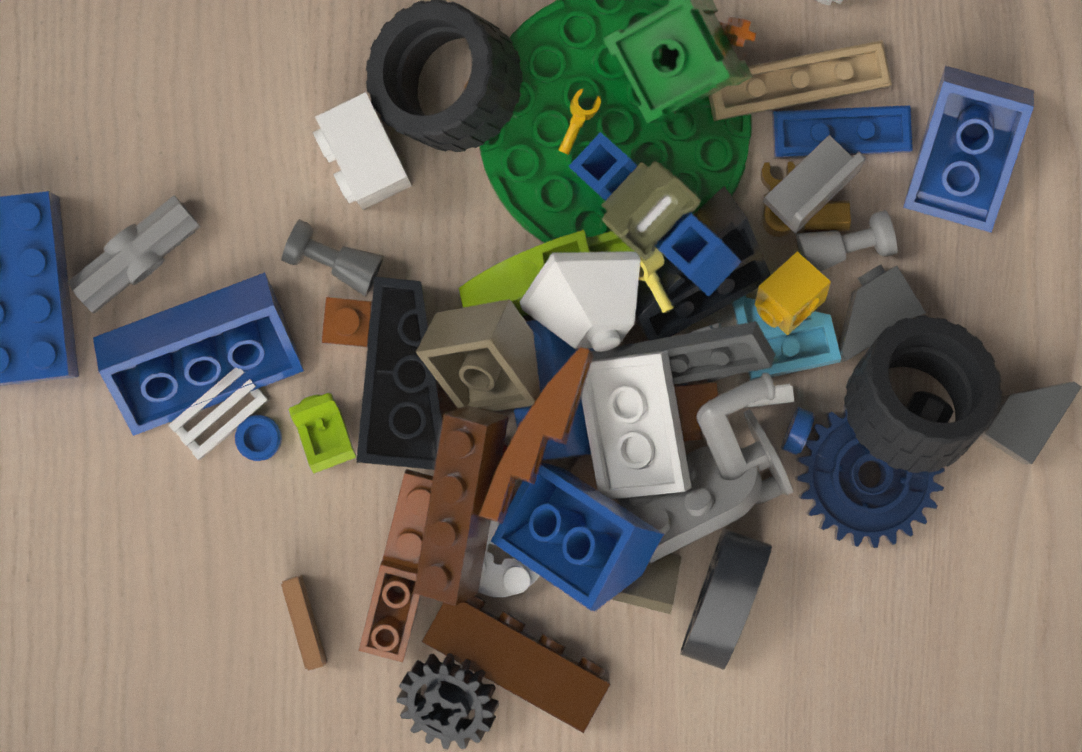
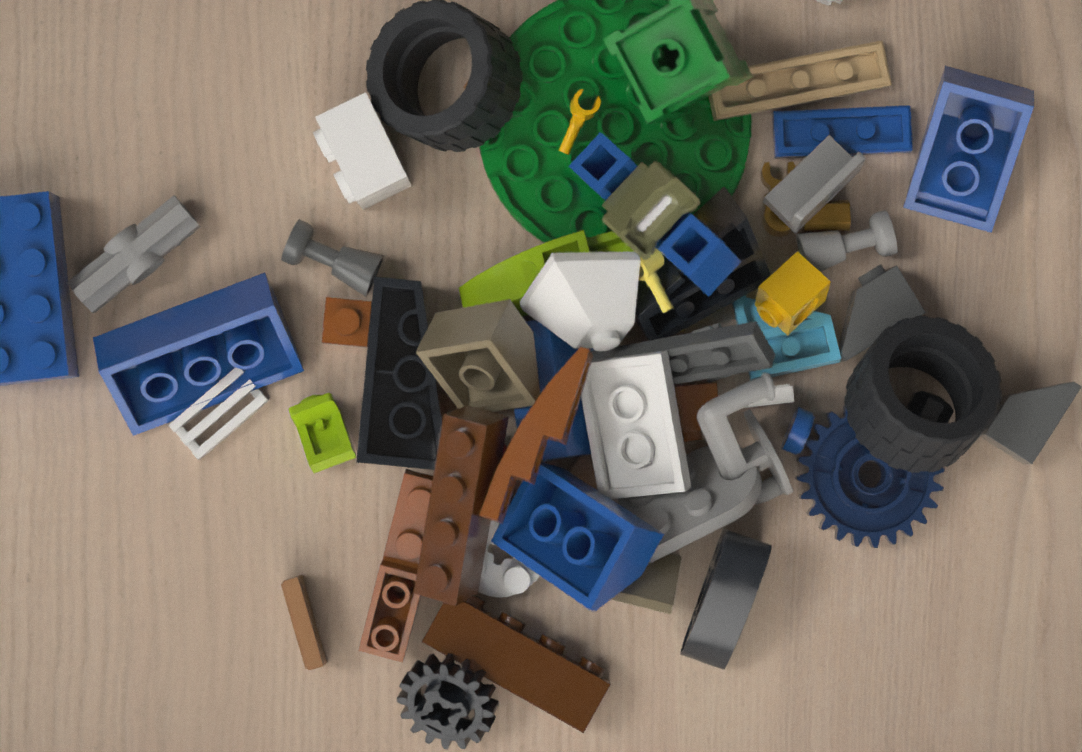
blue tile [235,415,282,461] -> none
orange axle [719,17,757,47] -> none

